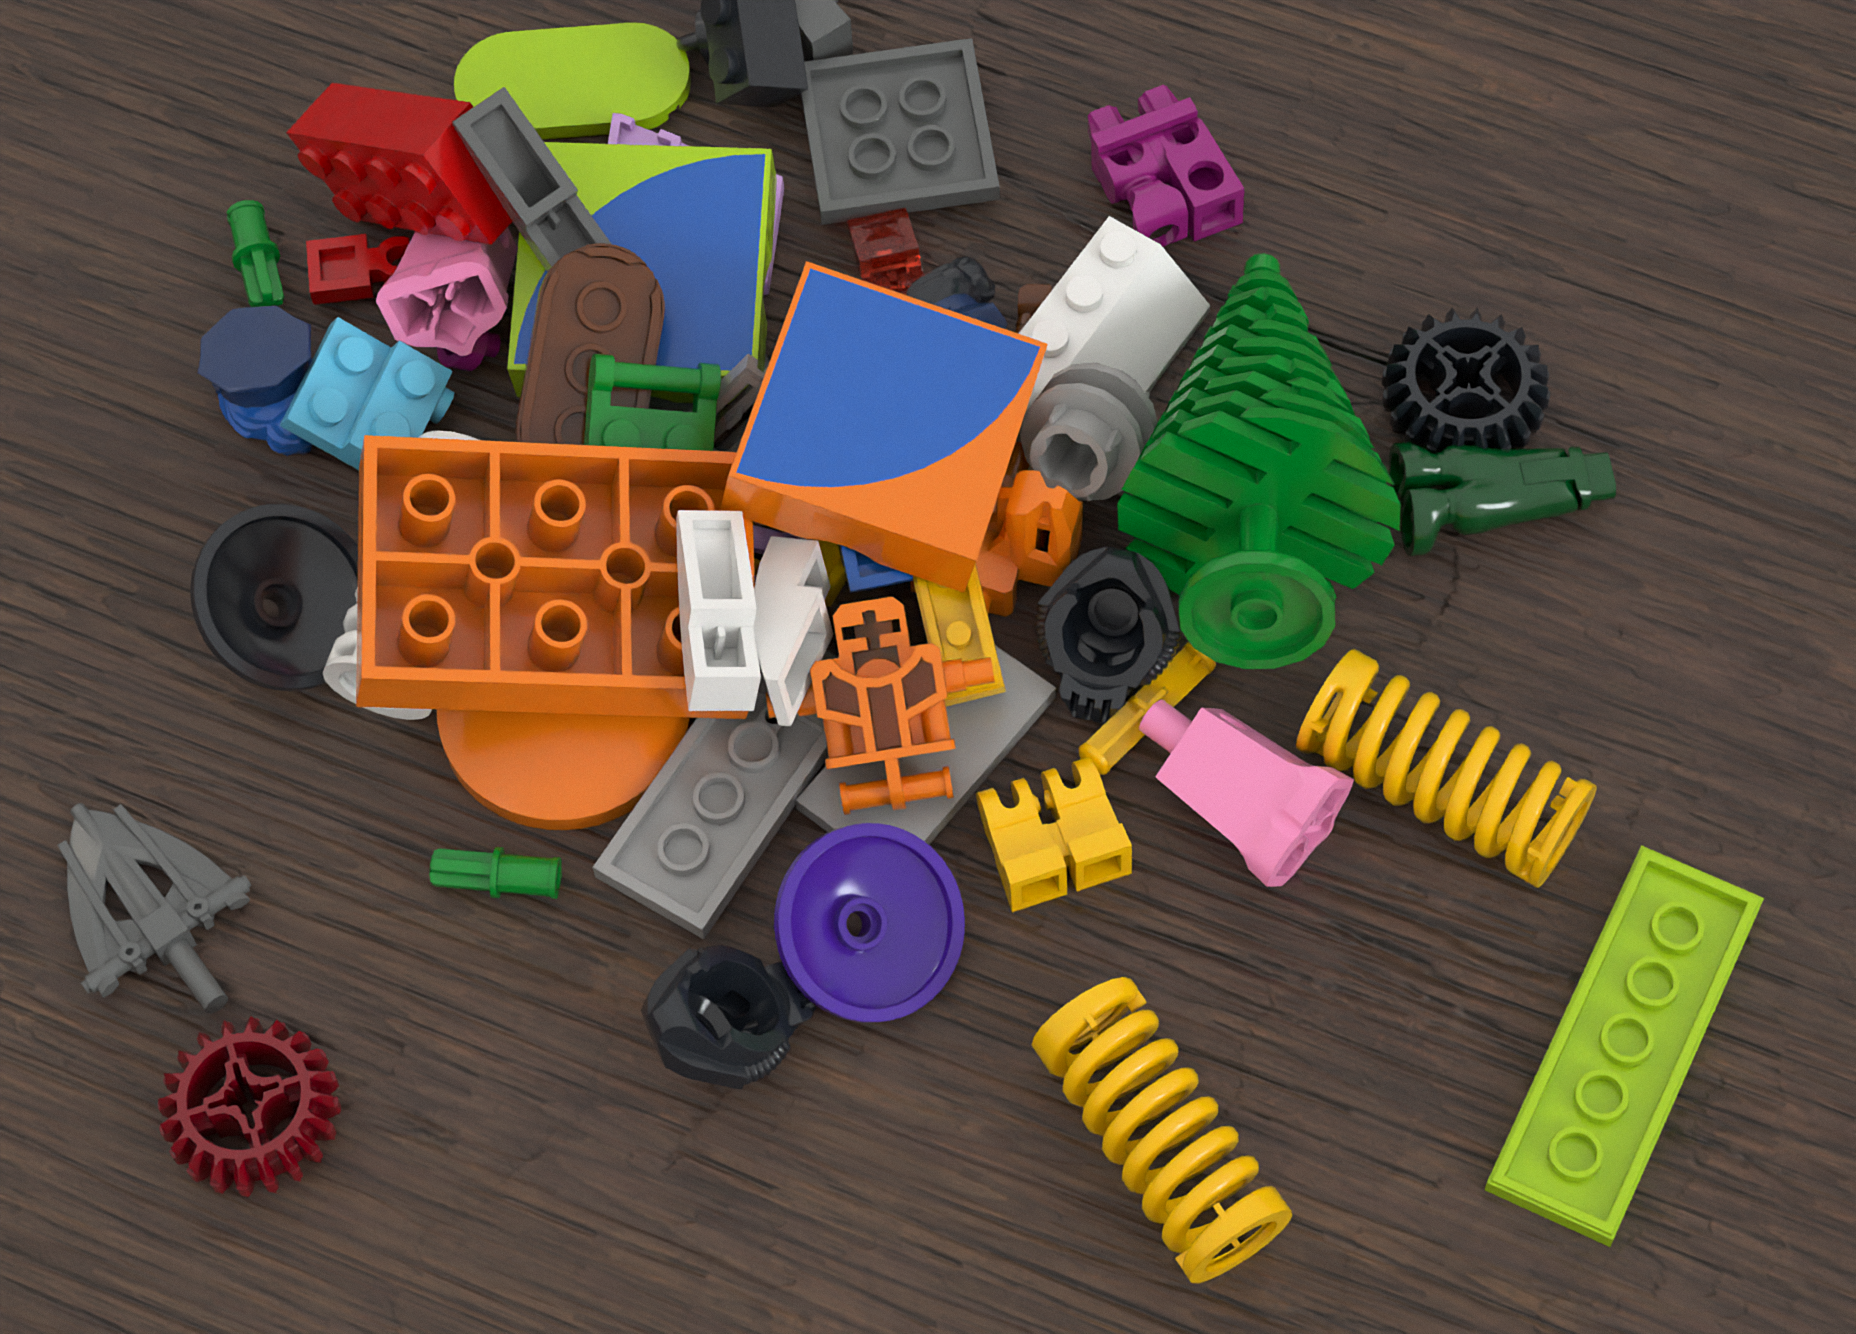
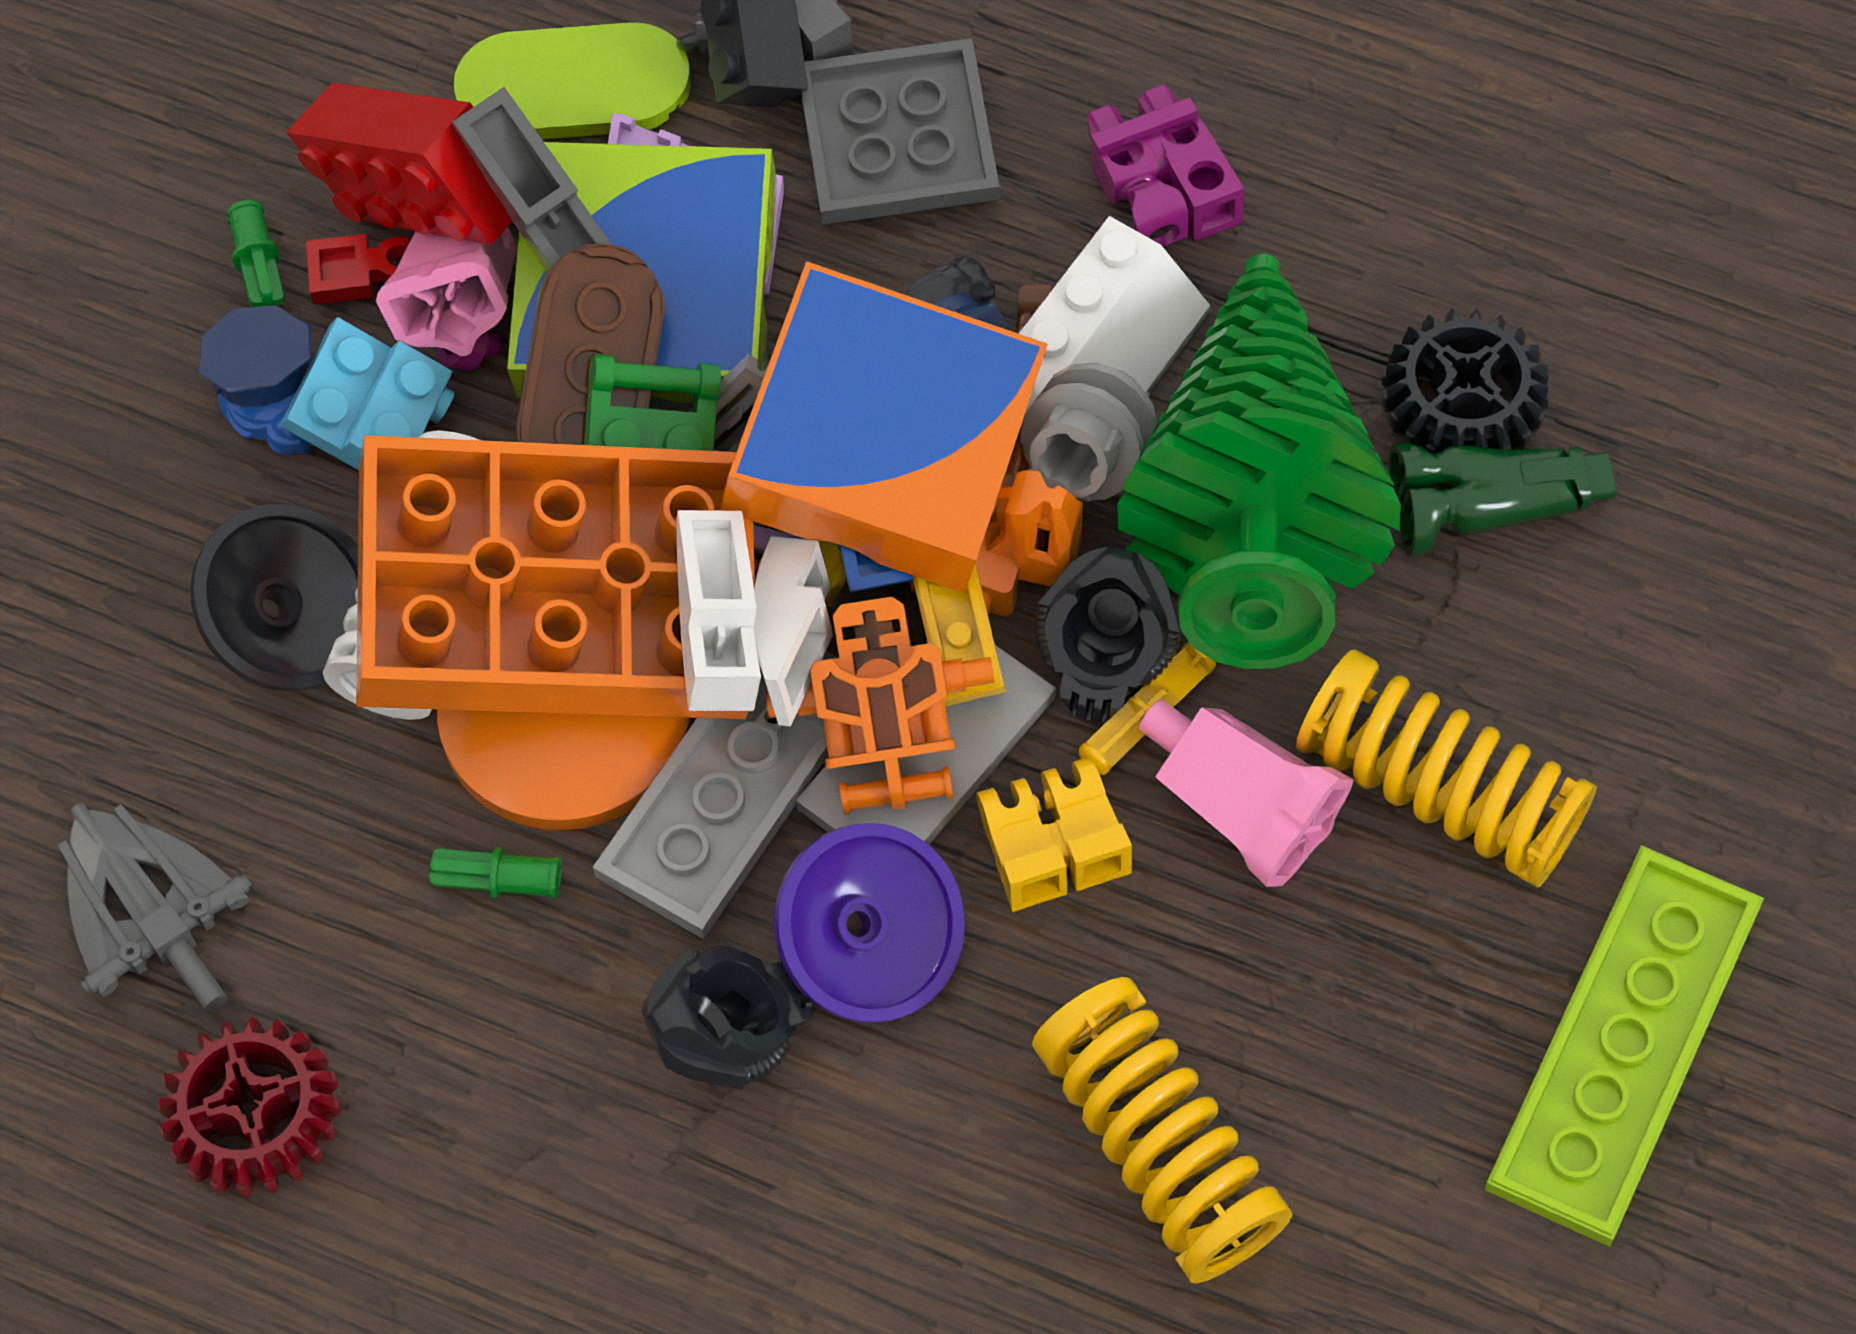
clear red slope [847,207,924,295] -> none

